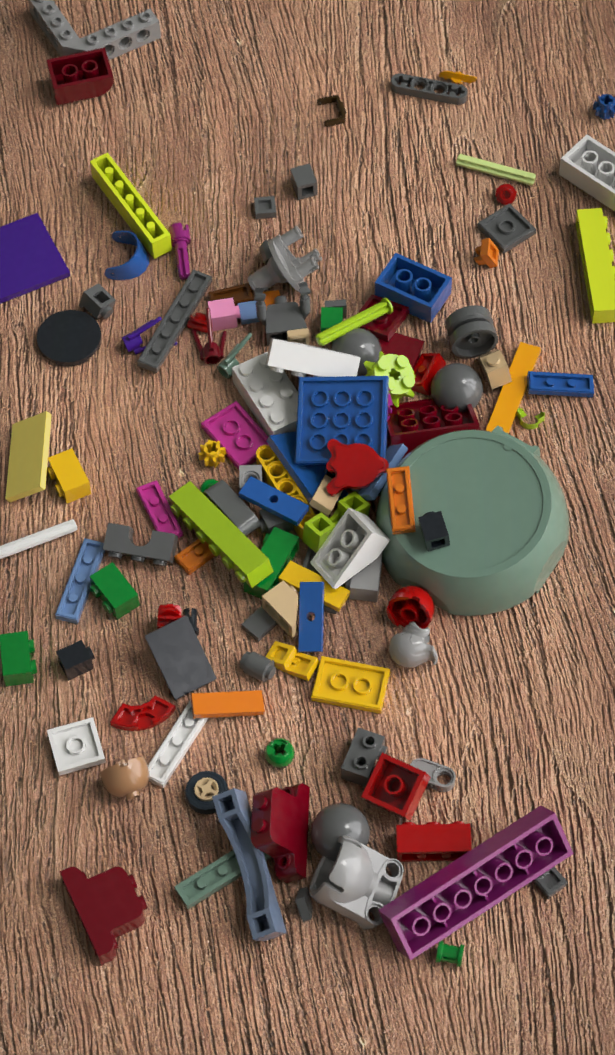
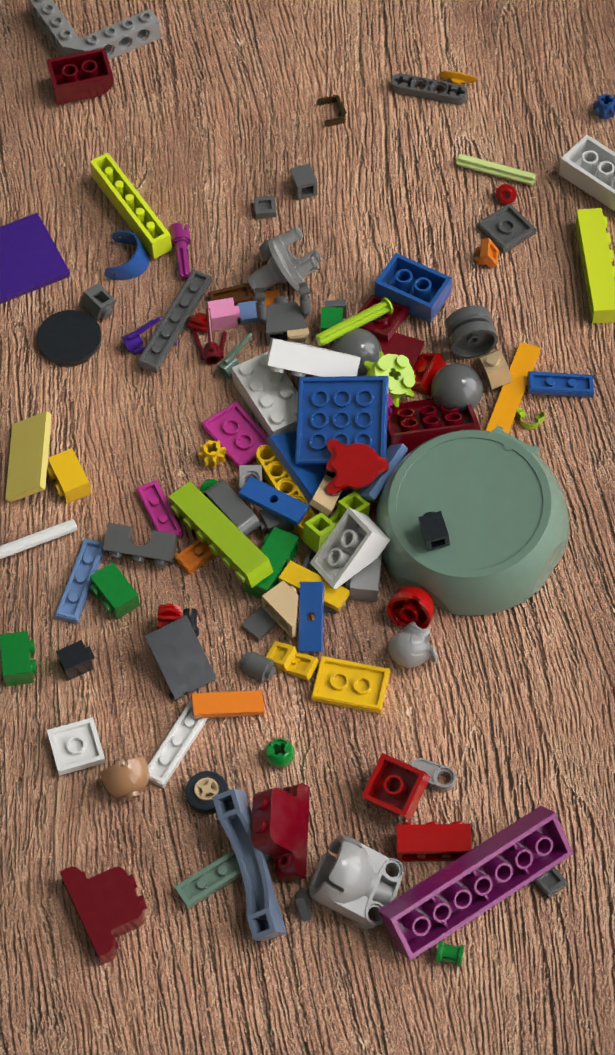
red tile [110,695,176,731] -> none
dark grey piece [311,803,370,862] -> none
dark grey brick [341,727,388,787] -> none
orange tile [386,466,416,535] -> none

